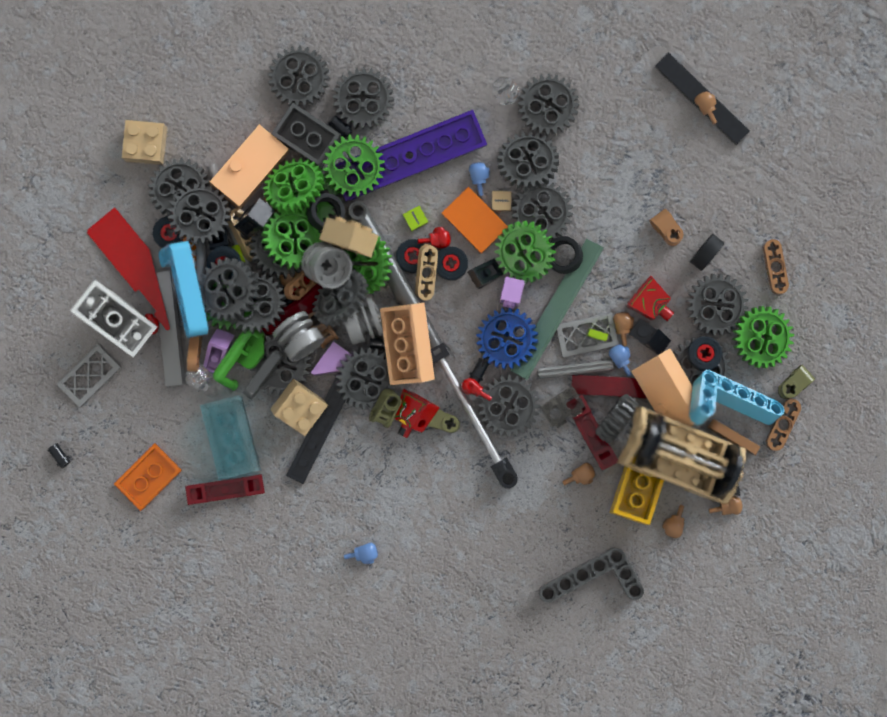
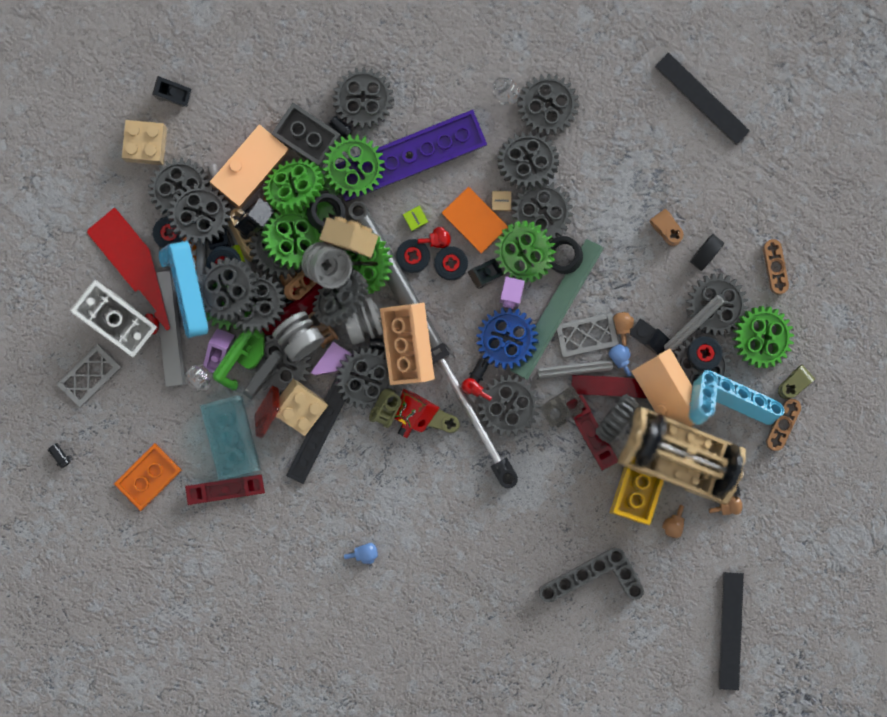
medium nougat beam [187,335,203,372] -> none
dark grey gear [268,45,330,107] -> none
tan beam [415,244,438,301] -> none
medium blue piece [469,163,490,196] -> none
medium nougat piece [562,463,595,486] -> none
lime tile [586,329,608,341] -> none
red torso [625,276,674,321] -> none
medium nougat piece [694,91,717,124] -> none
medium nougat beam [707,419,761,456] -> none
none -> black slope [152,76,192,107]
none -> clear red tile [255,386,280,438]
none -> light grey axle [664,295,724,352]
none -> black tile [719,572,744,690]

